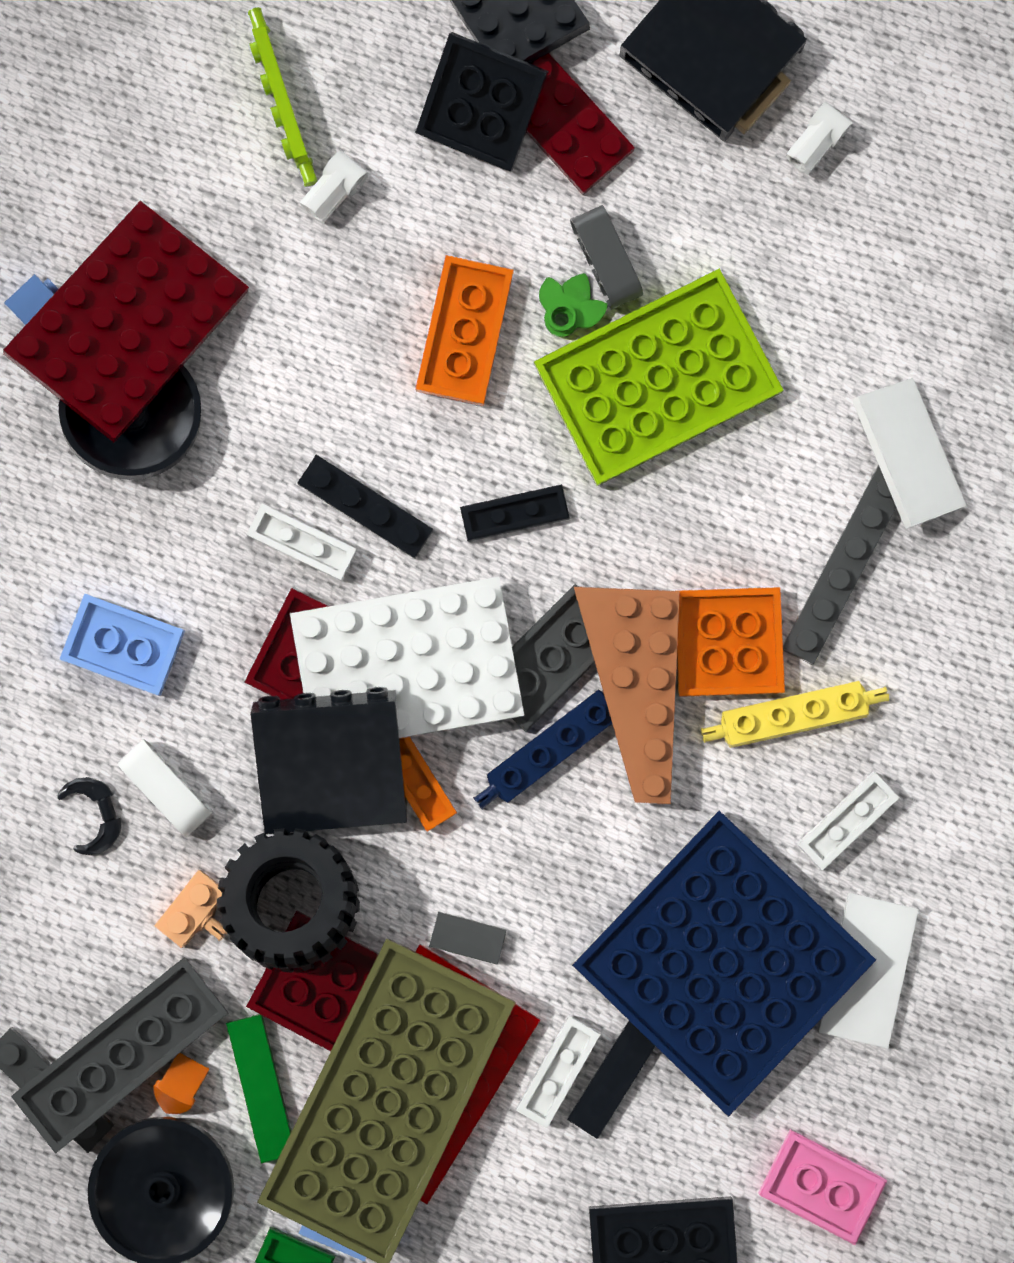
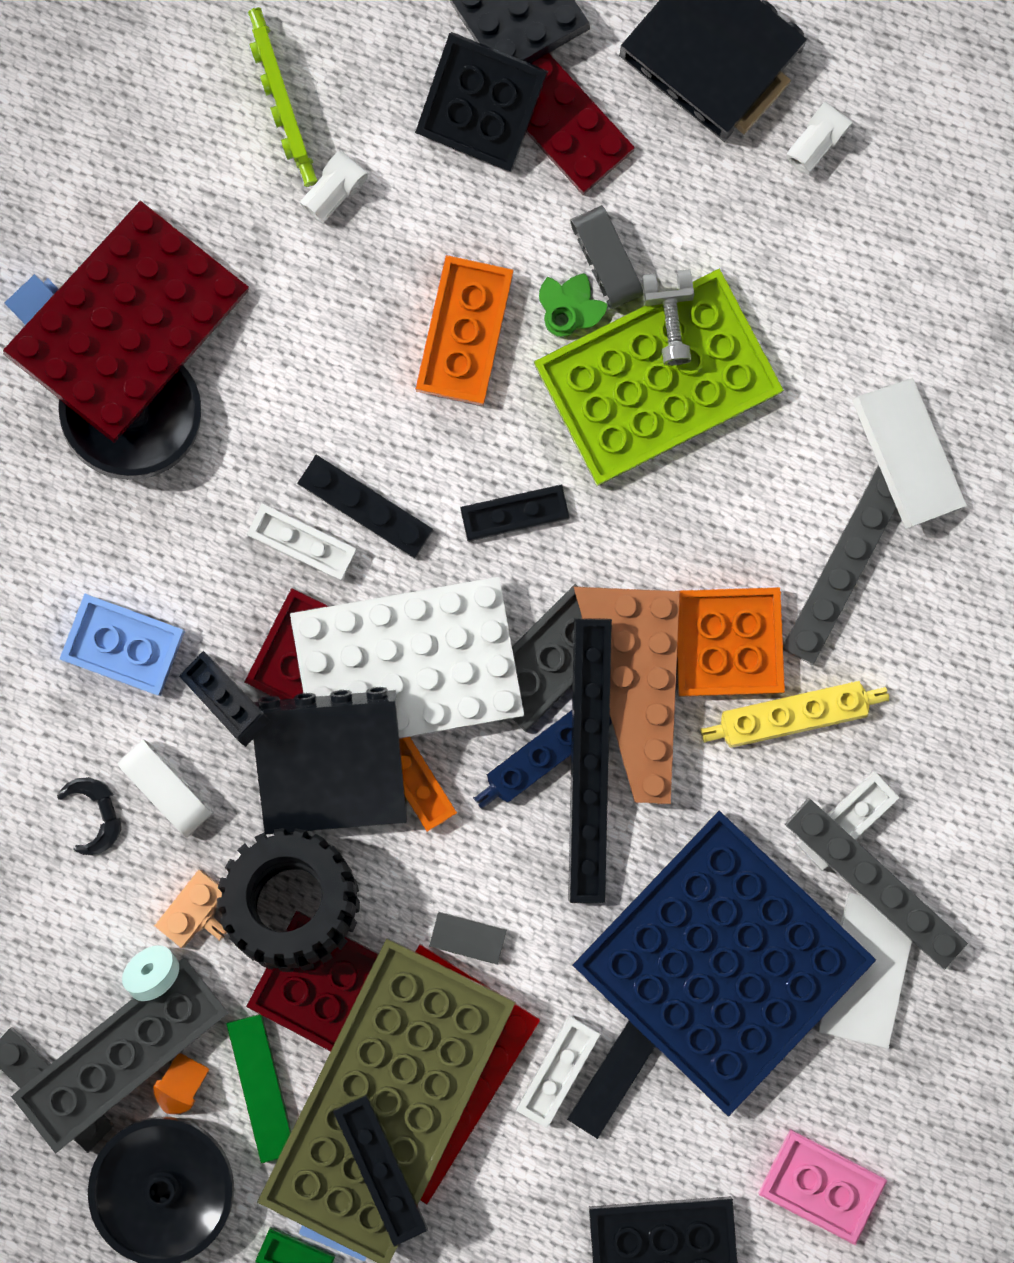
none -> light aqua piece [122,946,180,1001]
none -> black tile [179,651,271,747]
none -> black plate [333,1094,428,1247]
none -> black plate [568,618,612,903]
none -> light grey bar [642,269,694,366]
none -> dark grey plate [784,798,968,970]

